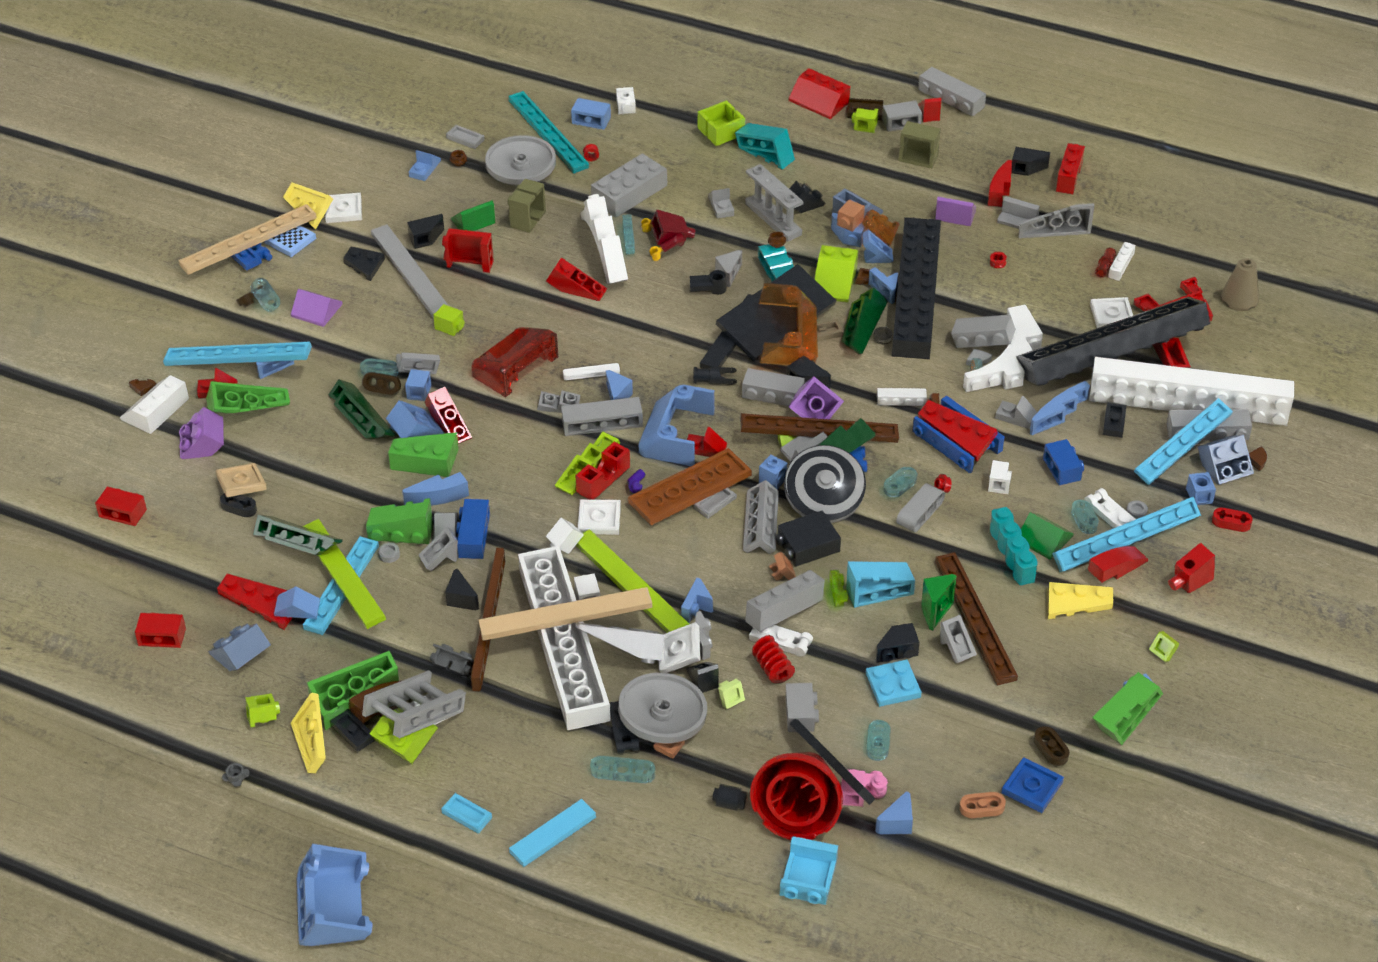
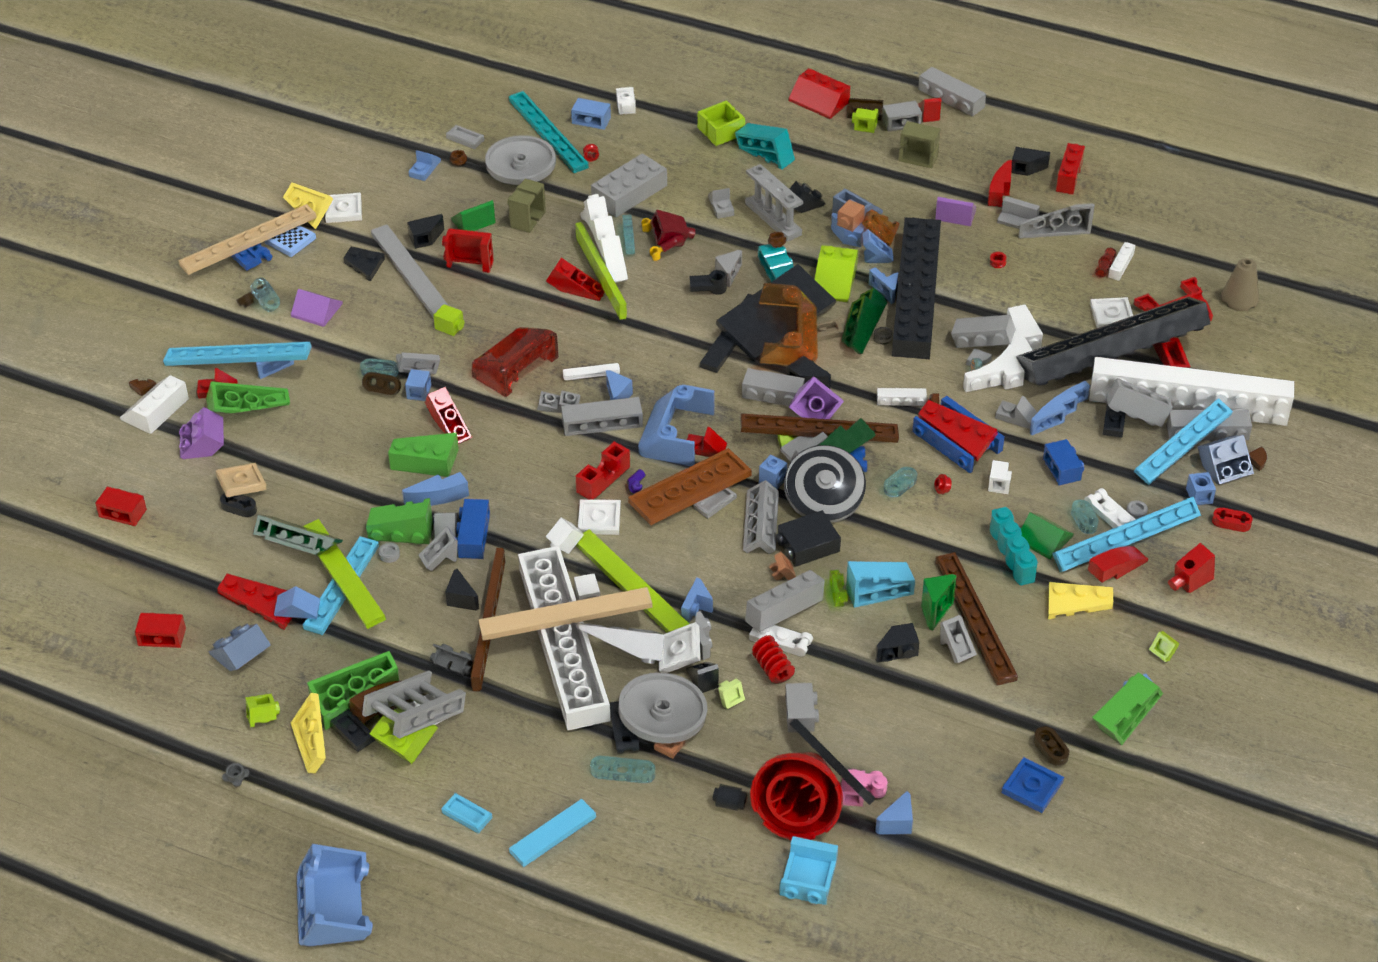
dark green wedge [328,379,395,439] -> none
medium blue slope [386,400,445,438] -> none
lime slope [555,432,620,495] -> none
black piece [693,367,737,384] -> none
reddish brown tile [856,268,870,285] -> none
medium azure plate [866,660,922,707] -> none
clear light blue plate [866,720,891,761] -> none
light grey beam [896,483,945,532] -> none
nougat plate [959,792,1006,818] -> none
none -> lime tile [575,222,627,320]
none -> light grey brick [1106,378,1173,427]

